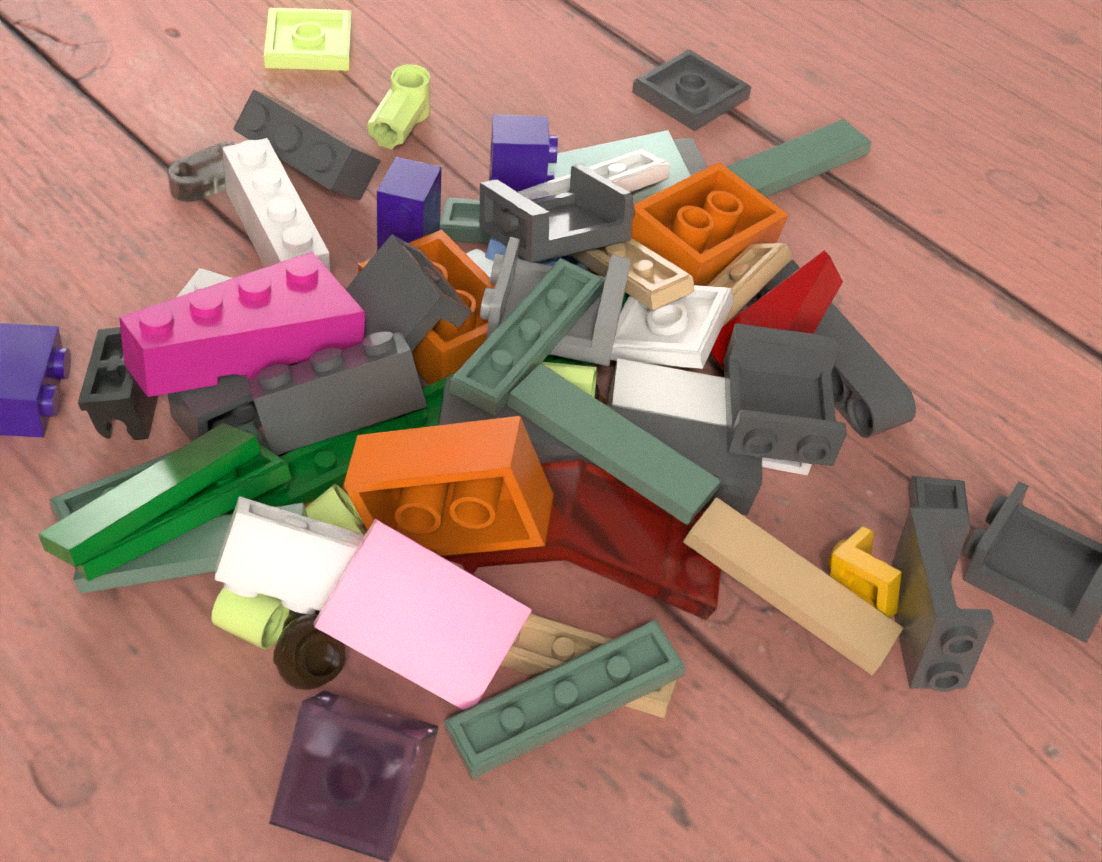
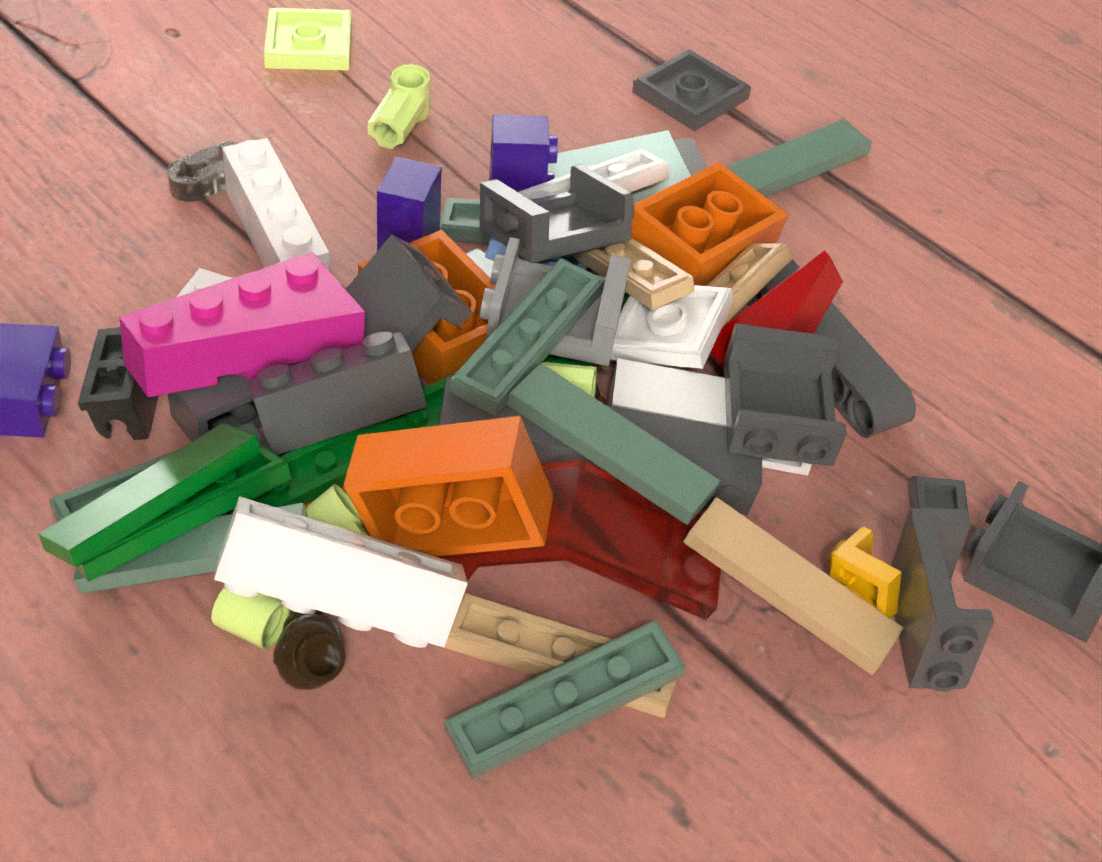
dark grey brick [233,89,381,201] -> none
clear purple slope [269,691,439,862] -> none
bright pink tile [313,519,532,711] -> none

